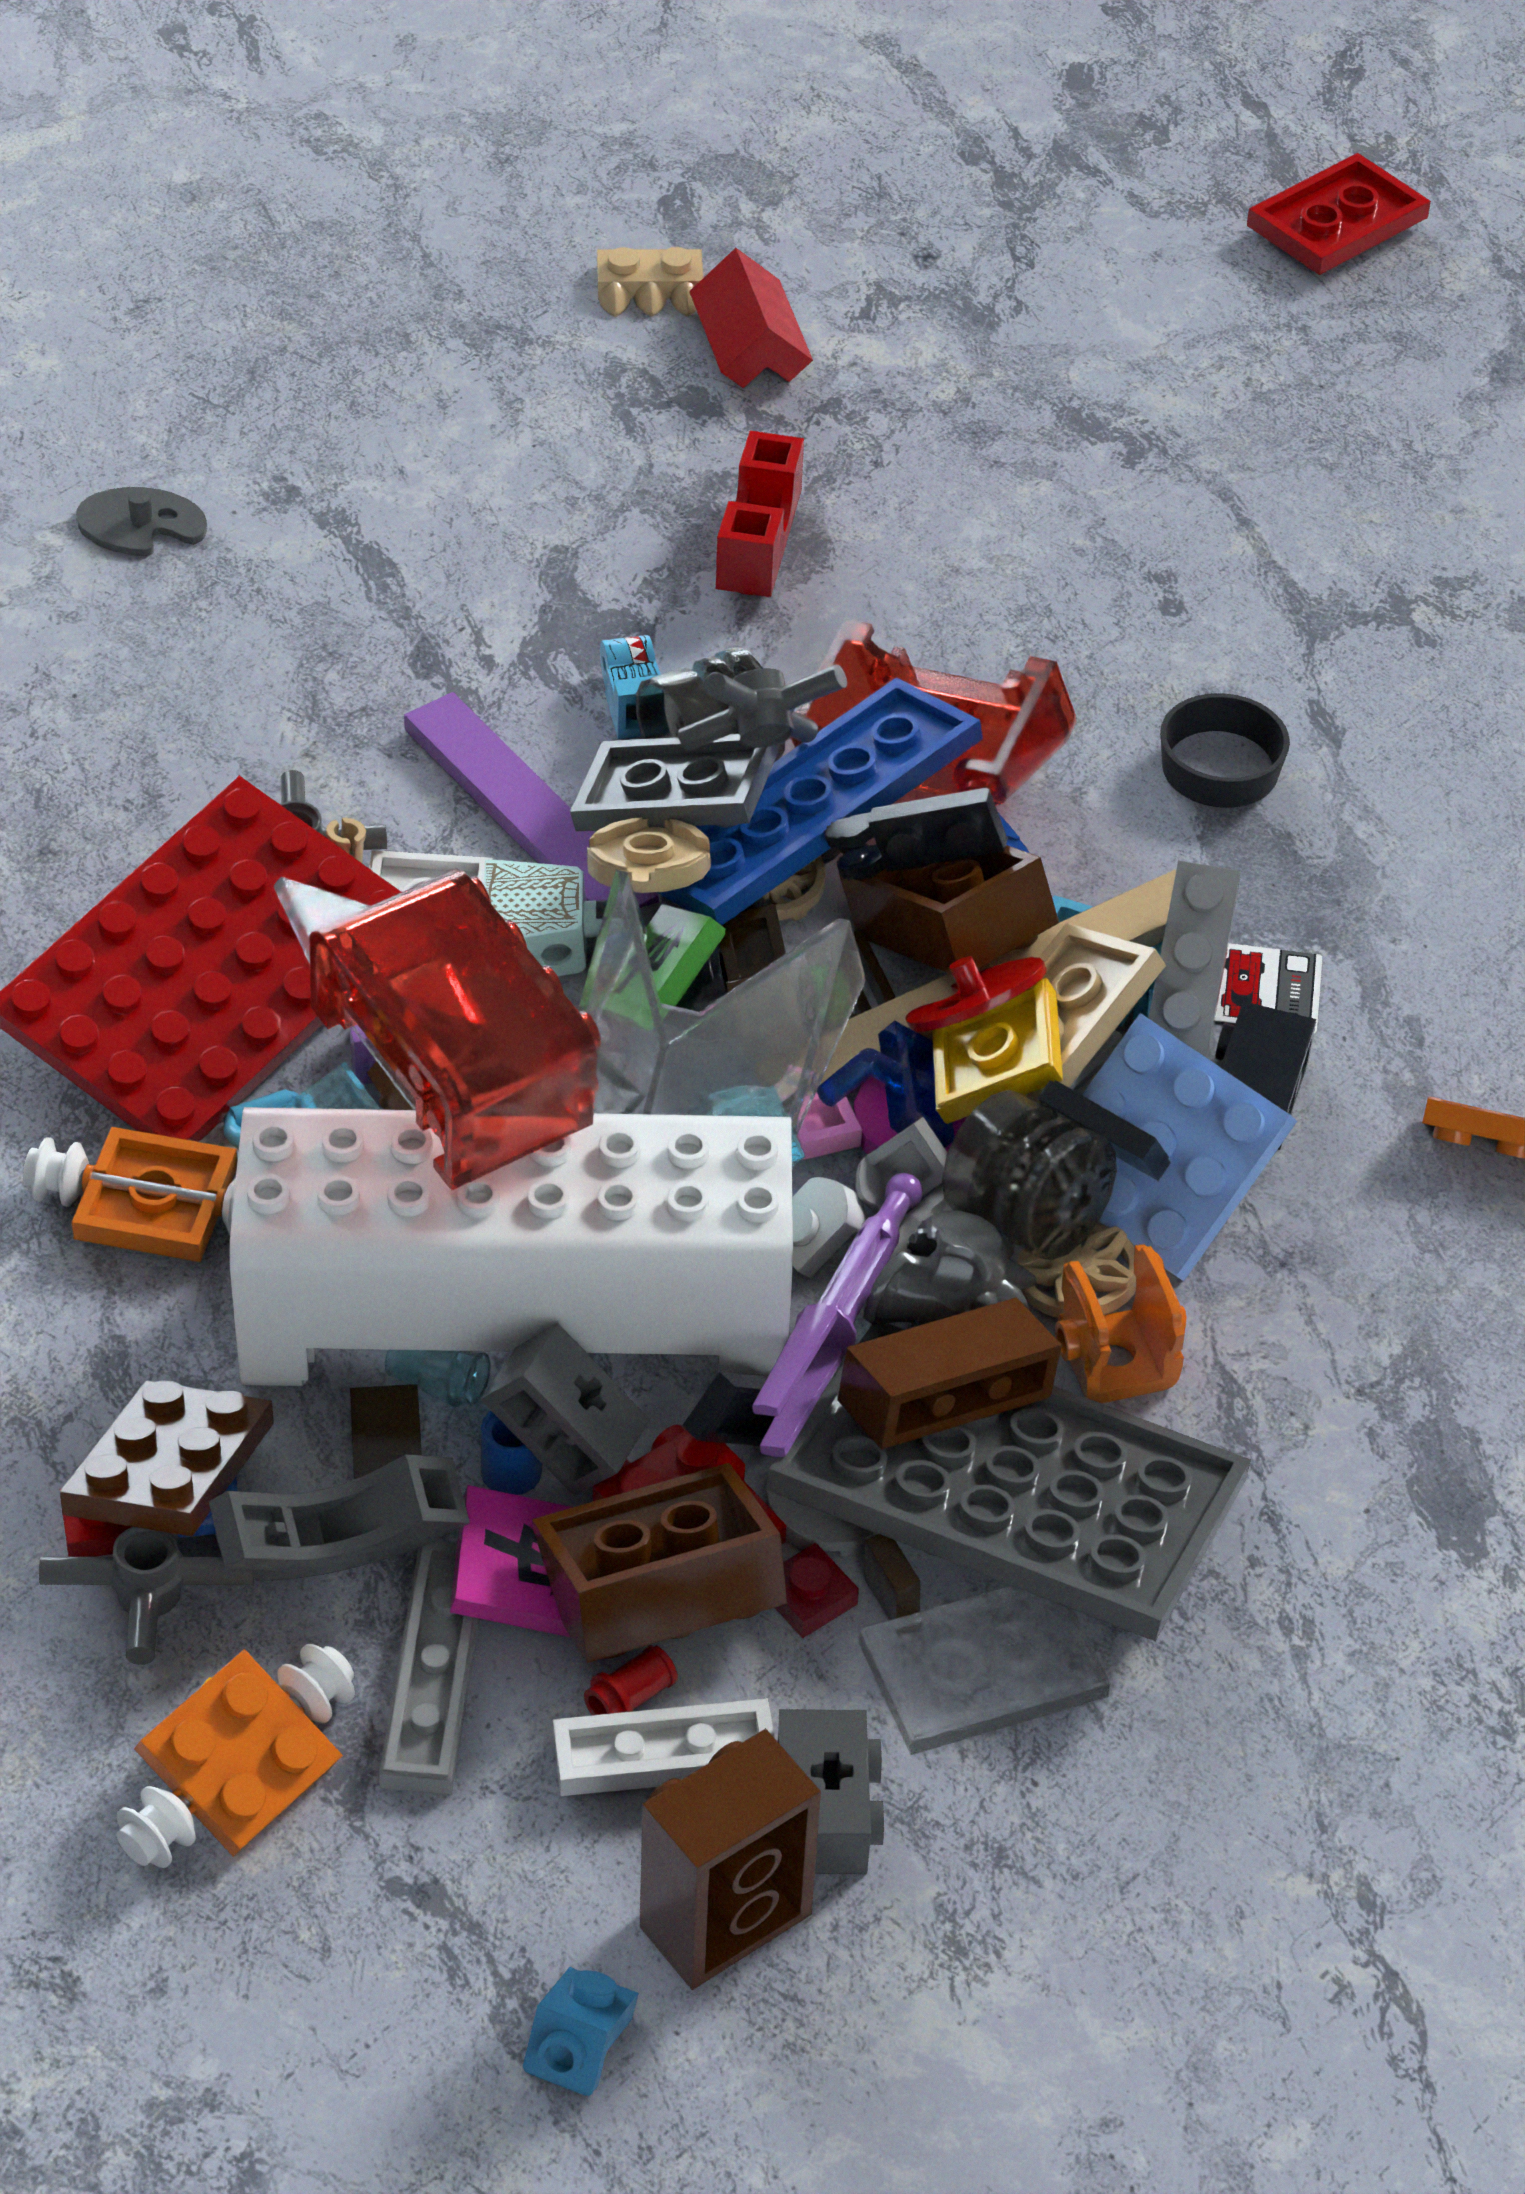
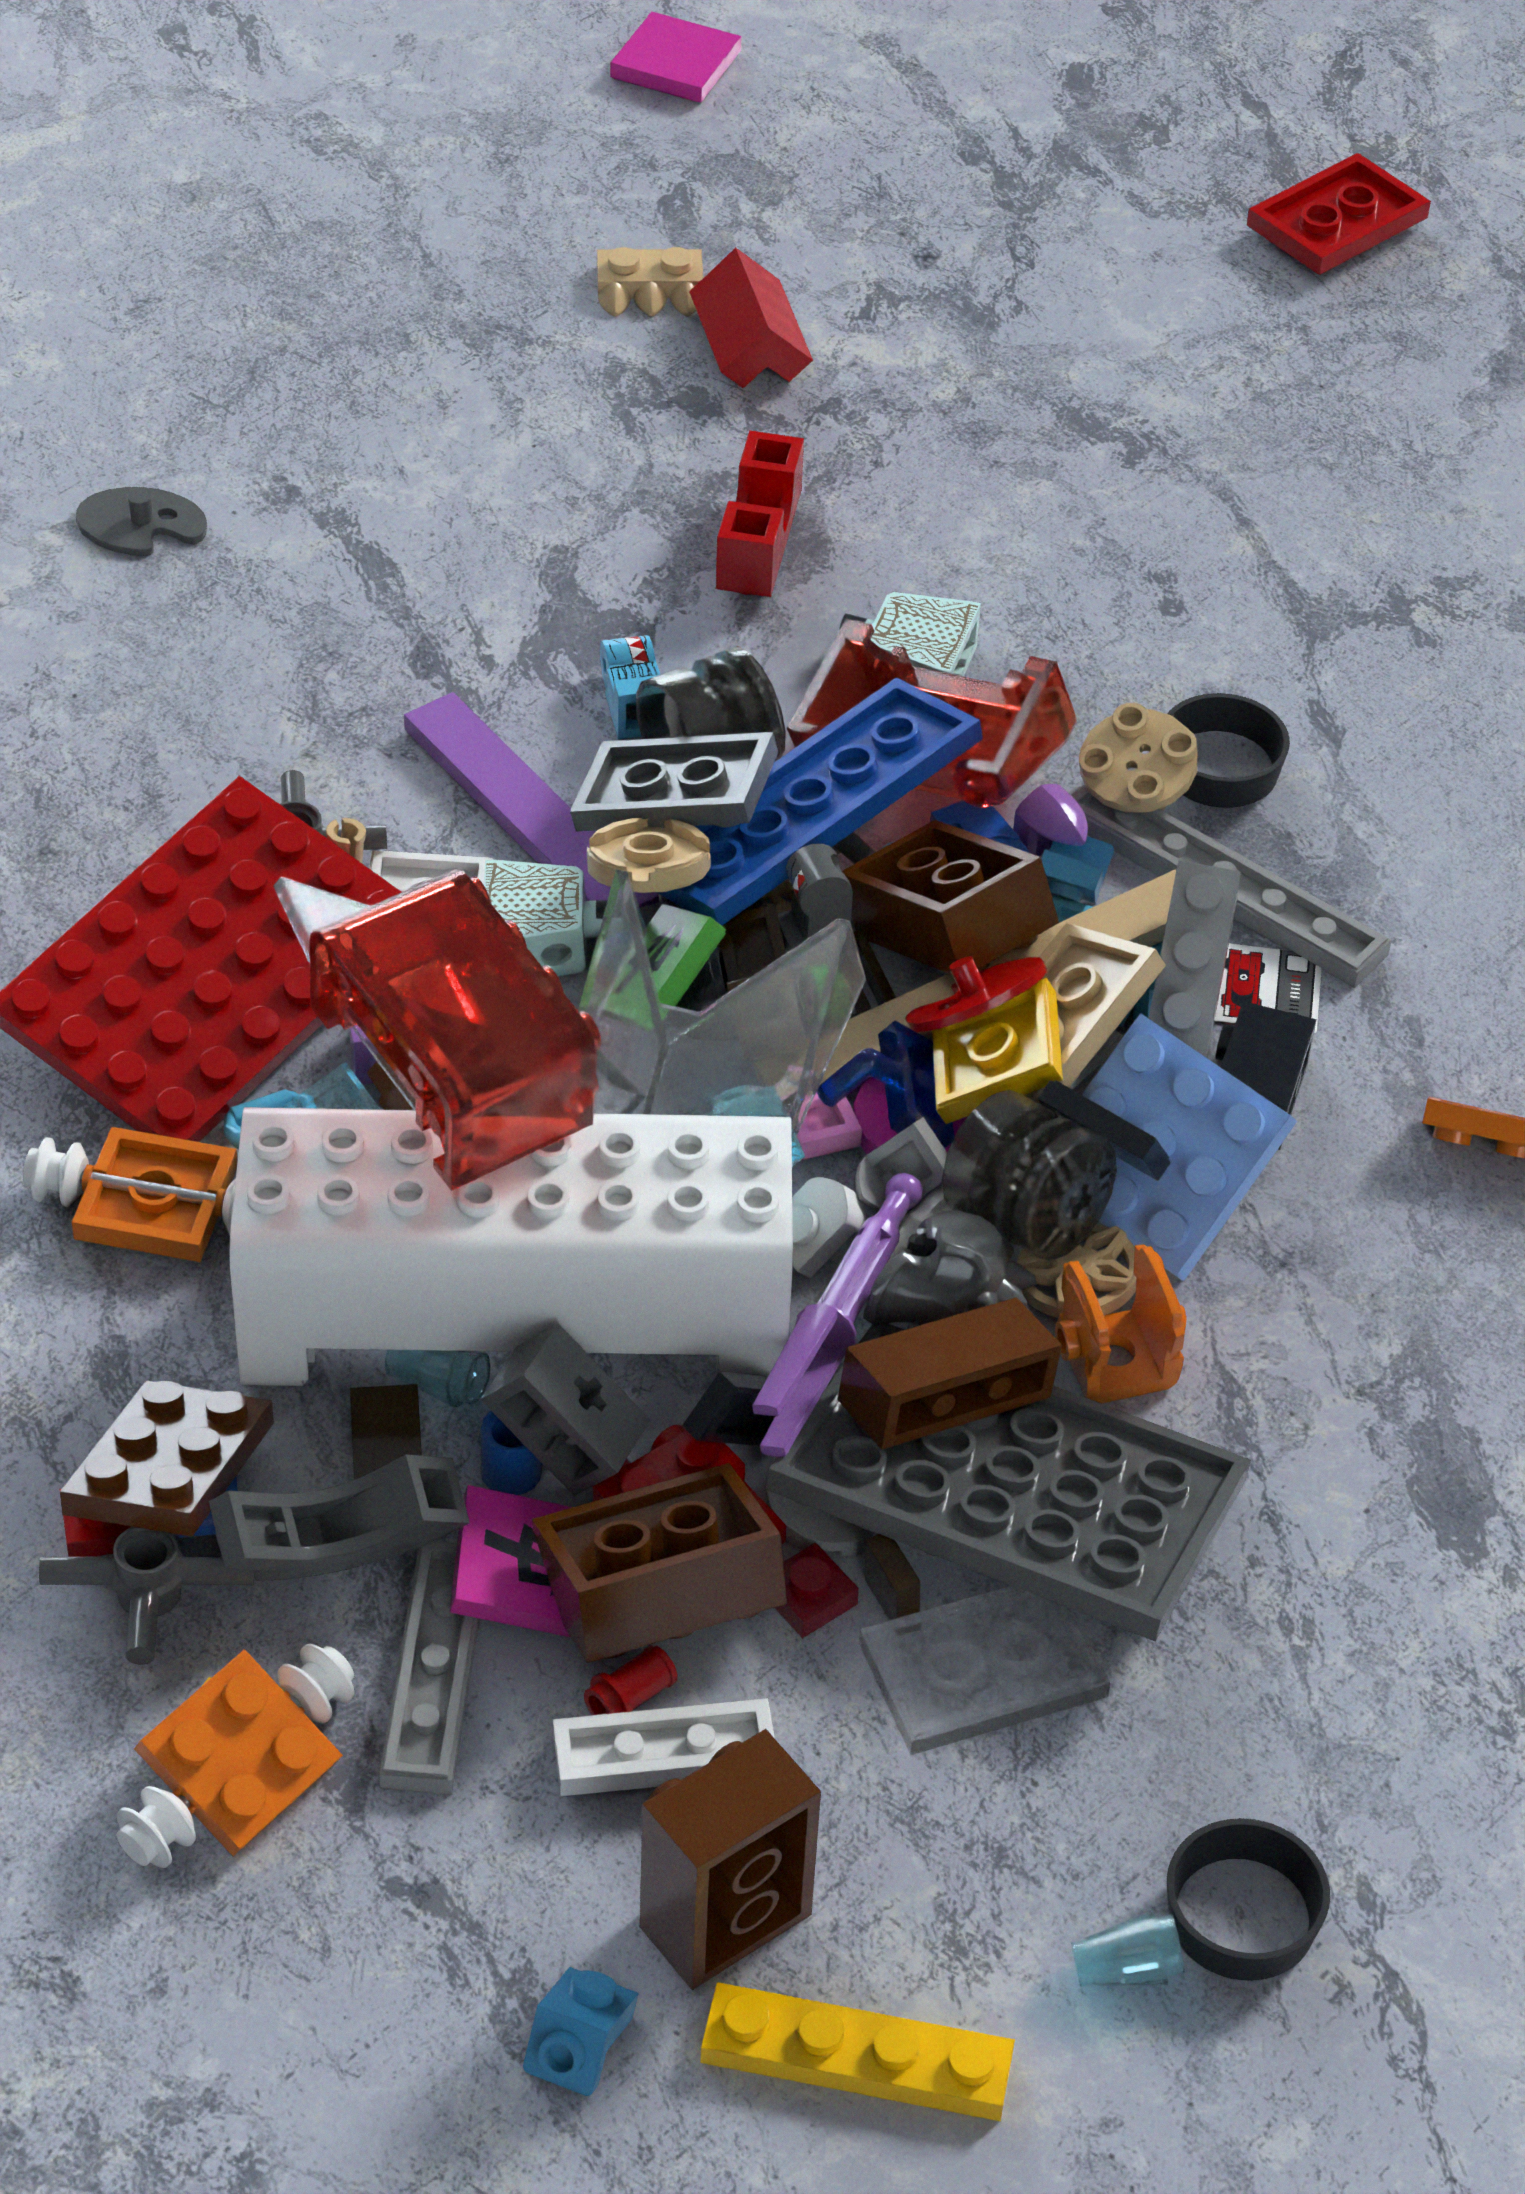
dark grey bar [678,664,847,751] -> none
dark grey brick [777,1709,884,1874] -> none
black hinge [824,787,1008,881] -> none
none -> dark pink tile [610,11,742,103]
none -> yellow plate [700,1982,1015,2122]
none -> dark grey leg [777,844,853,969]
none -> light aqua torso [837,592,981,705]
none -> medium lavender plate [1013,784,1088,858]
none -> dark azure bracket [1041,836,1114,904]
none -> light grey tile [1071,784,1392,988]
none -> clear light blue cone [1071,1910,1185,1987]
none -> tan plate [1079,703,1198,813]
none -> black tyre [1167,1818,1330,1981]

